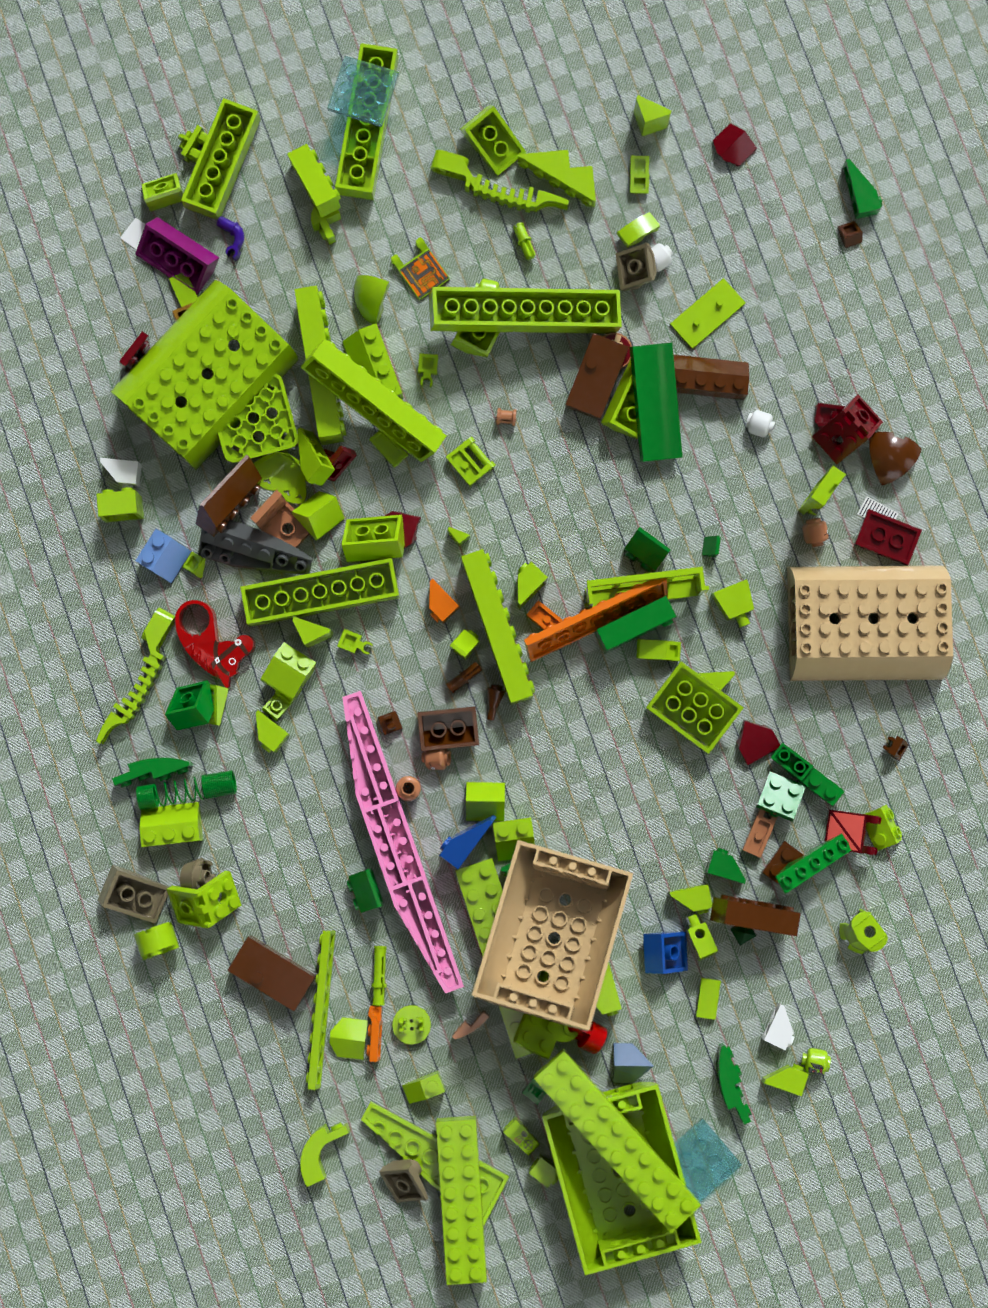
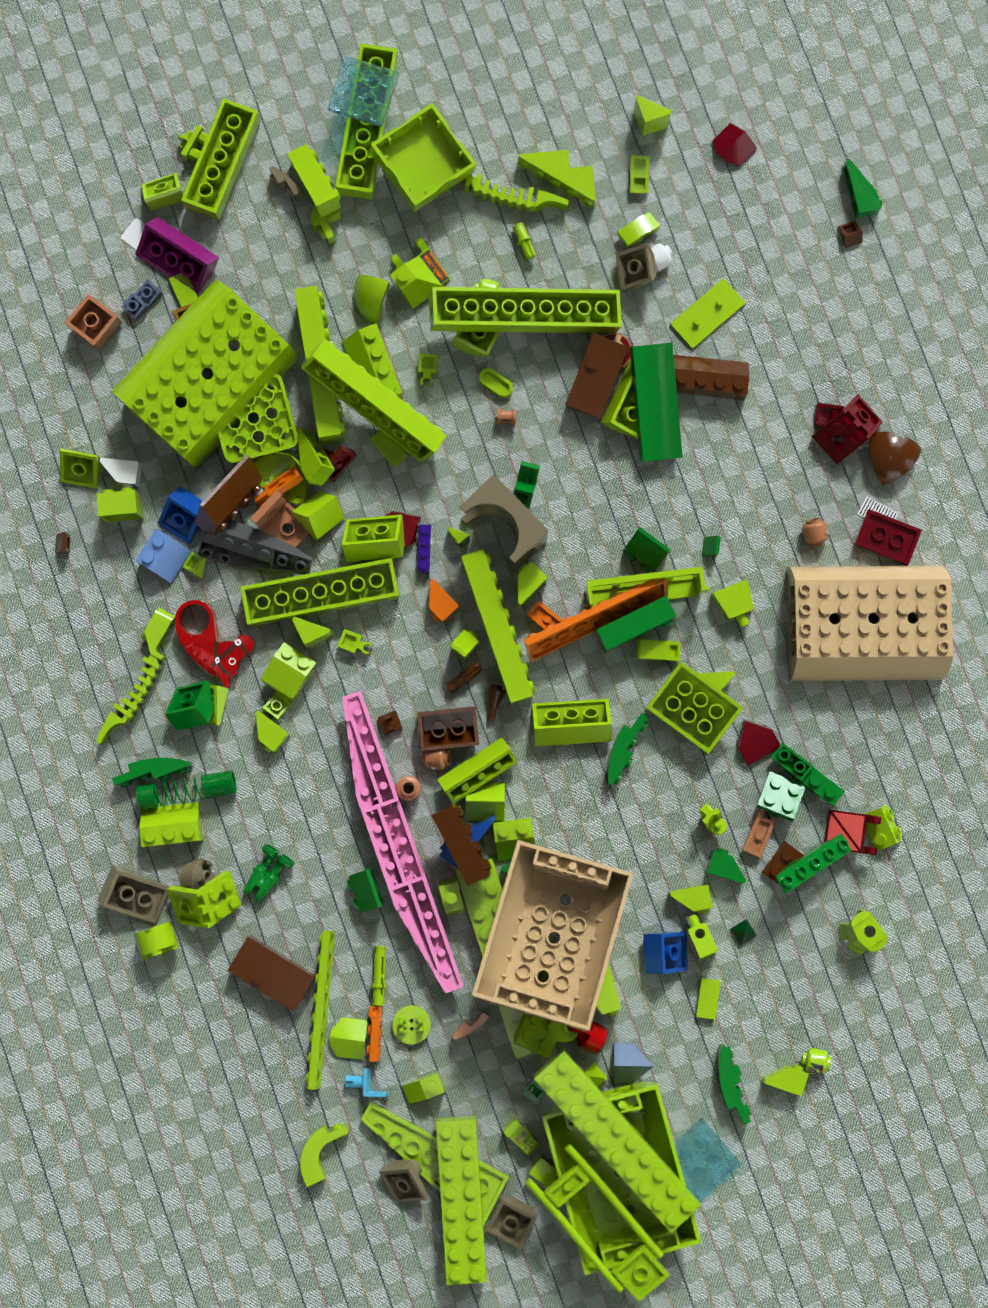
dark red plate [119,331,150,373] -> none
dark purple piece [216,216,244,261] -> none
lime plate [446,436,496,487] -> none
lime slope [460,105,526,176] -> none
reddish brown brick [710,894,801,936] -> none
white head [746,410,775,438] -> none
white slope [761,1003,794,1050] -> none
lime piece [798,466,846,516] -> none
reddish brown tile [883,736,909,761] -> none
none -> reddish brown slope [55,532,70,554]
none -> lime slope [59,449,103,489]
none -> nougat brick [65,294,122,351]
none -> sand blue slope [121,279,163,320]
none -> blue slope [158,486,202,544]
none -> green piece [243,844,295,903]
none -> orange hinge [254,465,304,507]
none -> dark tan slope [269,166,303,201]
none -> medium azure bracket [345,1067,389,1097]
none -> lime tile [370,103,477,213]
none -> lime slope [390,256,443,309]
none -> dark purple piece [417,524,431,574]
none -> reddish brown brick [431,803,492,886]
none -> lime brick [437,737,518,803]
none -> lime torso [438,876,466,917]
none -> dark tan piece [460,474,549,573]
none -> lime tile [479,368,513,399]
none -> dark tan slope [485,1195,538,1249]
none -> green slope [513,461,540,508]
none -> lime plate [524,1144,670,1302]
none -> lime slope [532,699,612,746]
none -> lime slope [584,1062,608,1087]
none -> green slope [607,713,648,786]
none -> lime hips [699,803,727,835]

